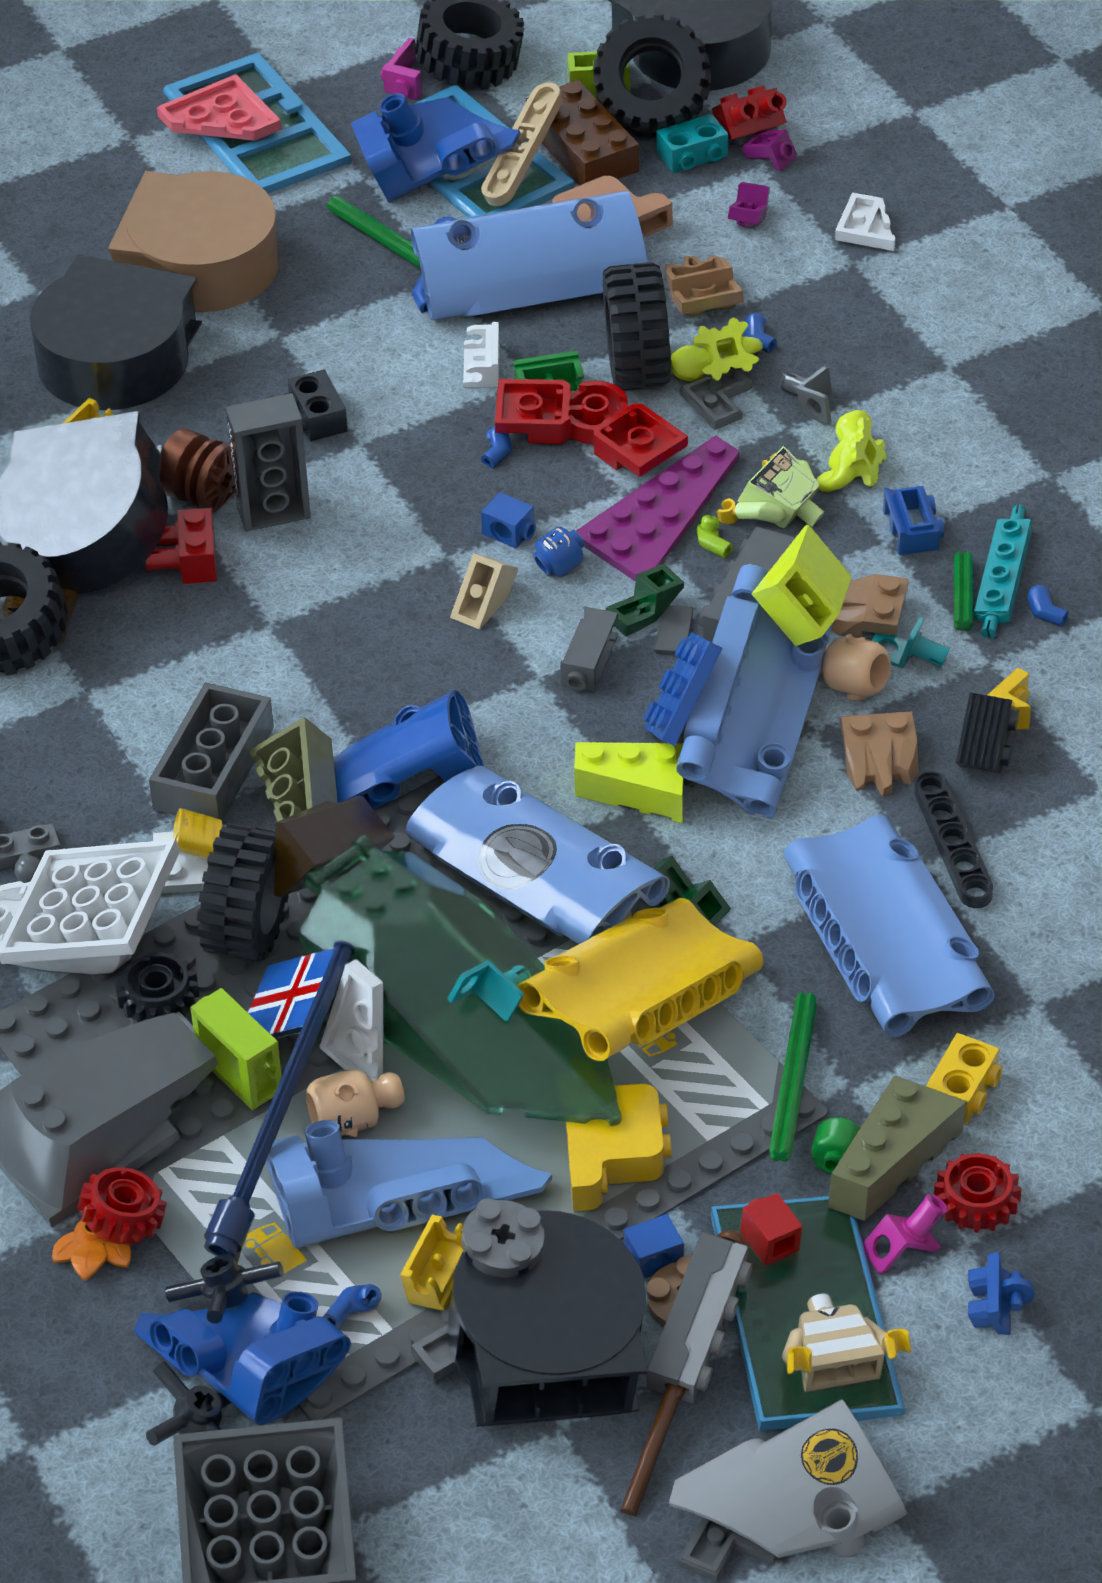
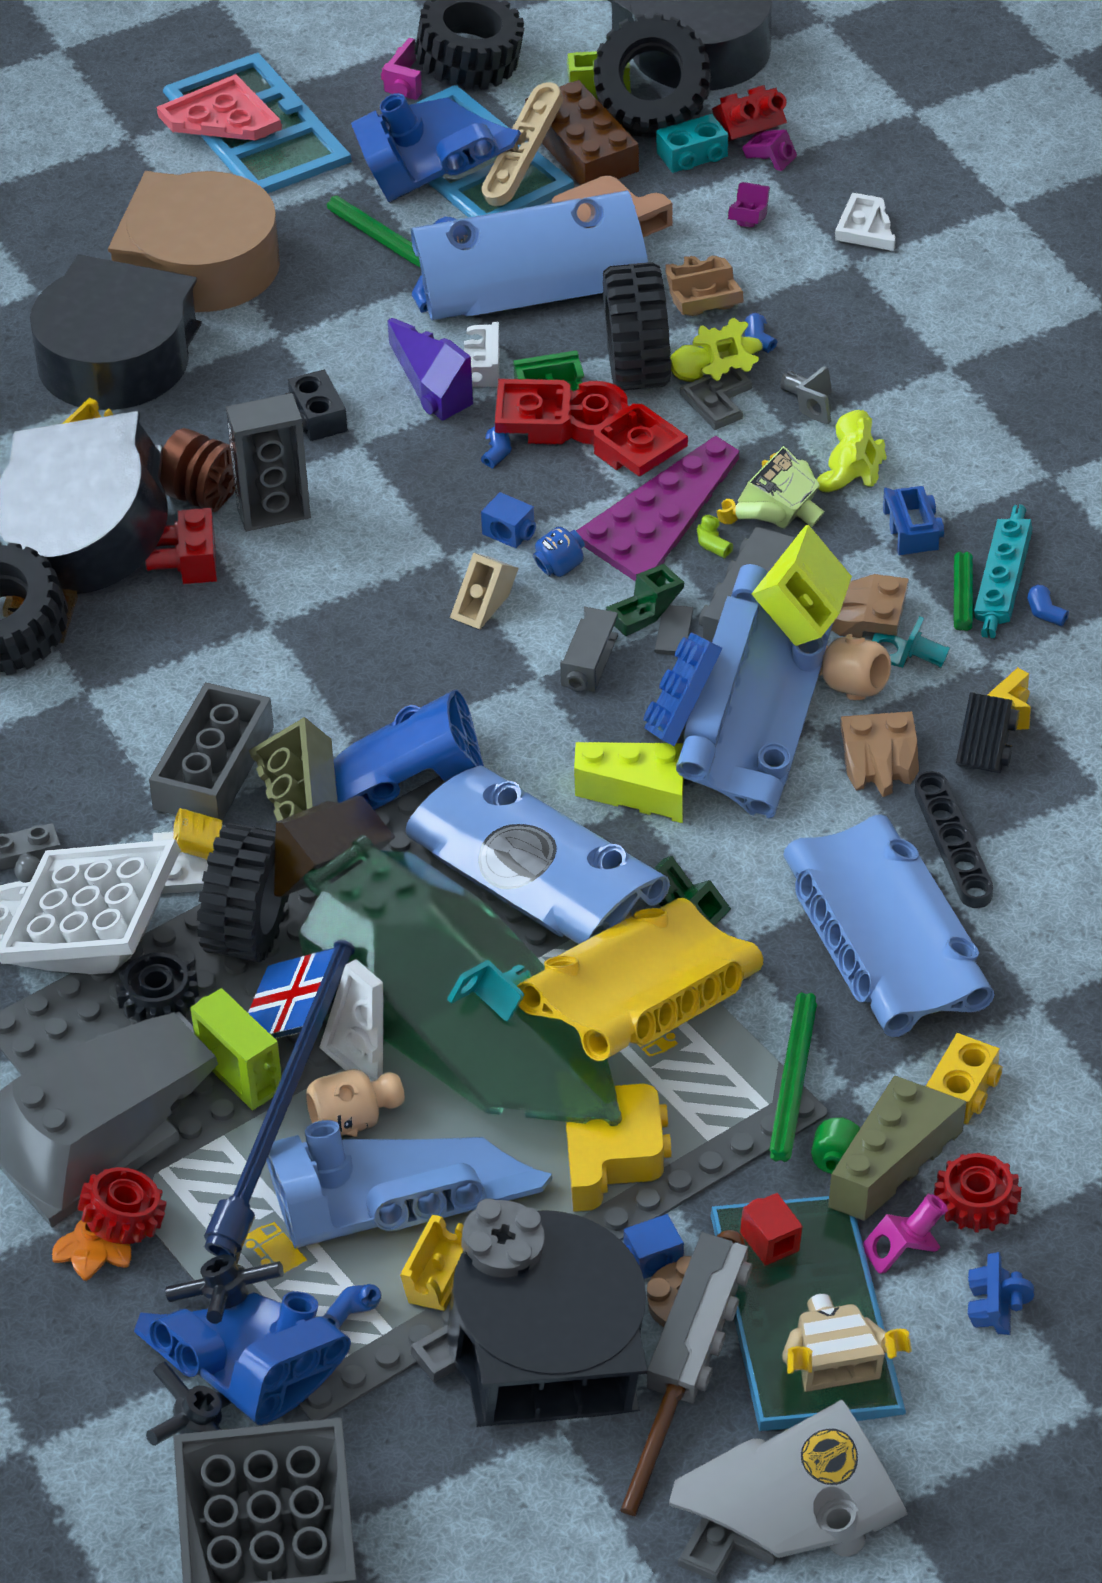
none -> dark purple wedge [387,318,473,421]

